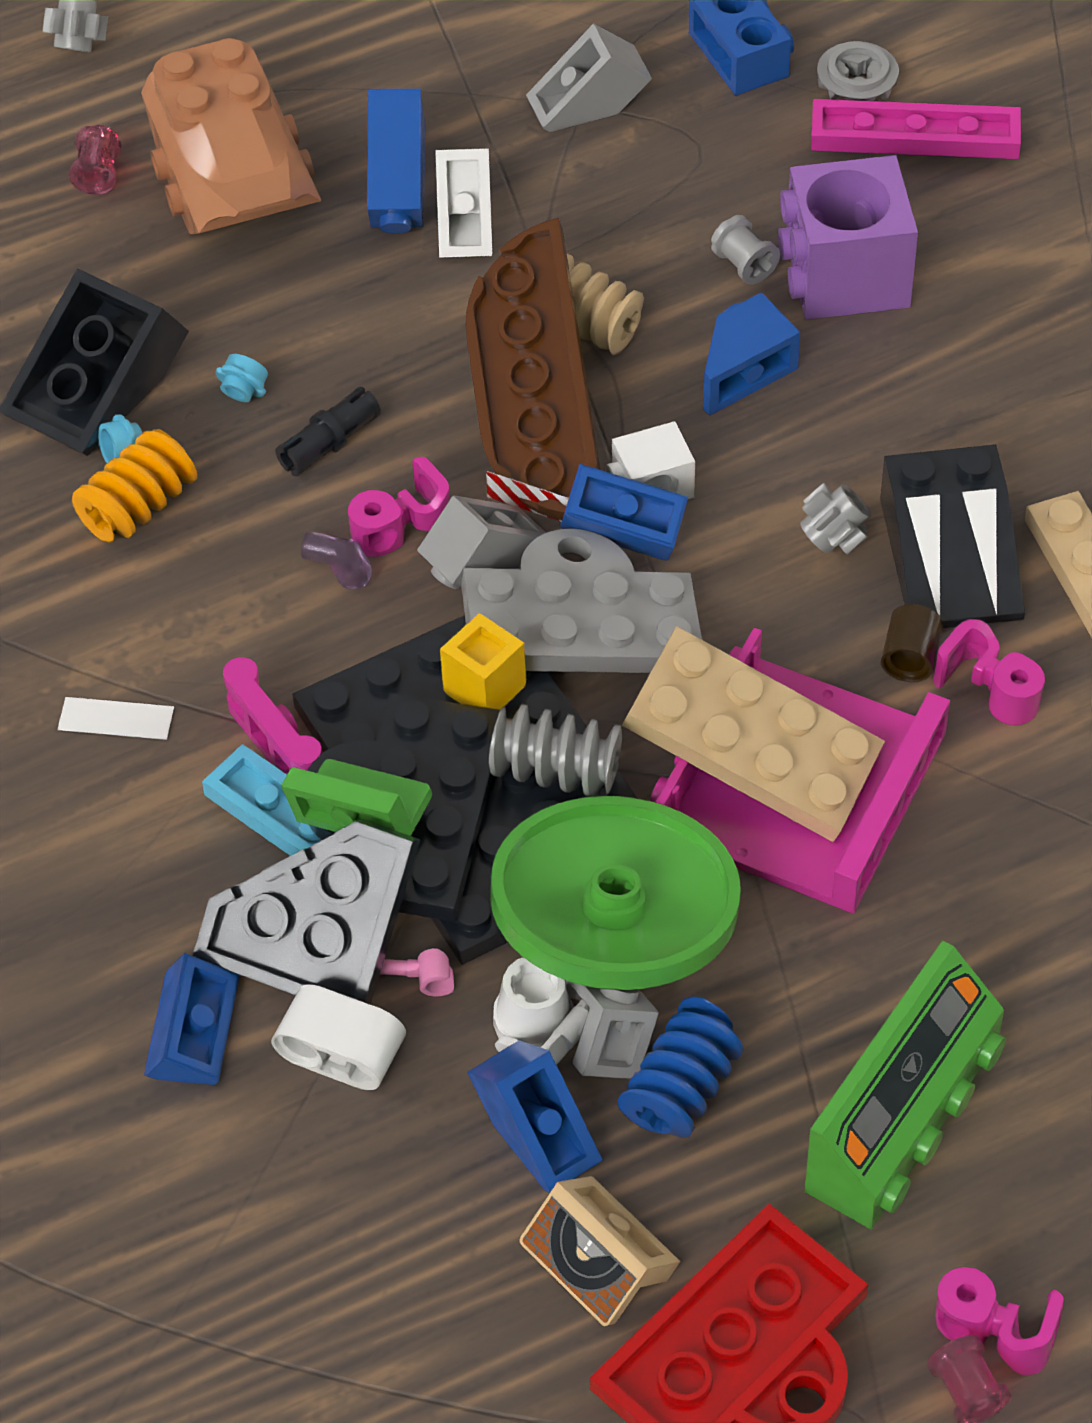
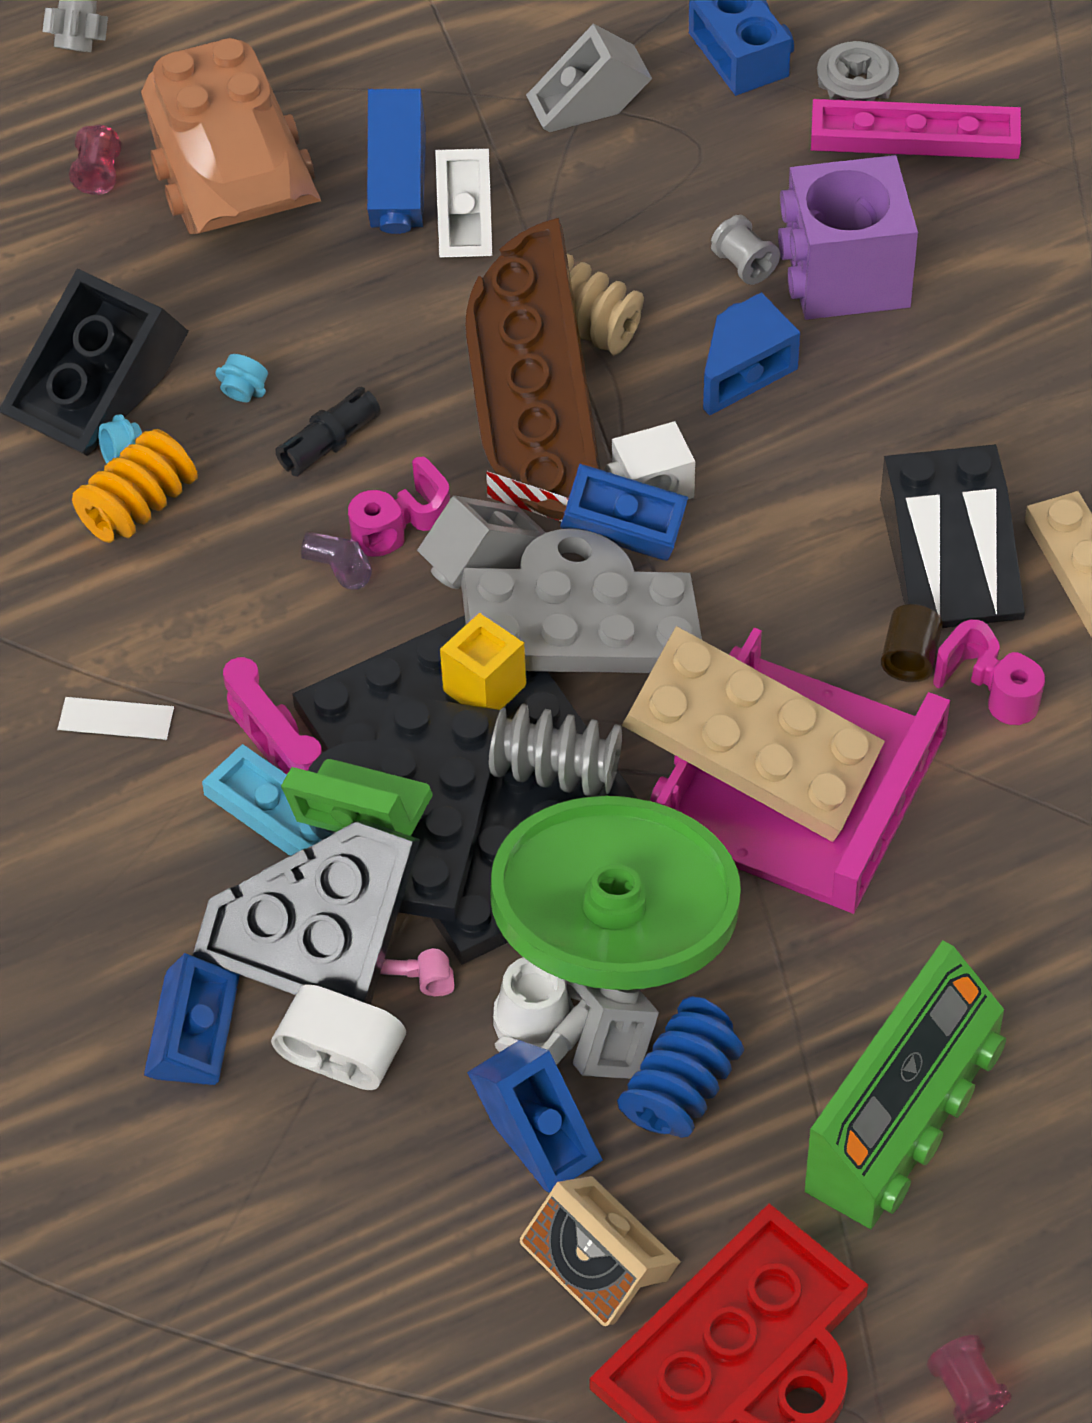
light grey gear [800,483,871,554] -> none
dark pink leg [935,1267,1064,1375] -> none

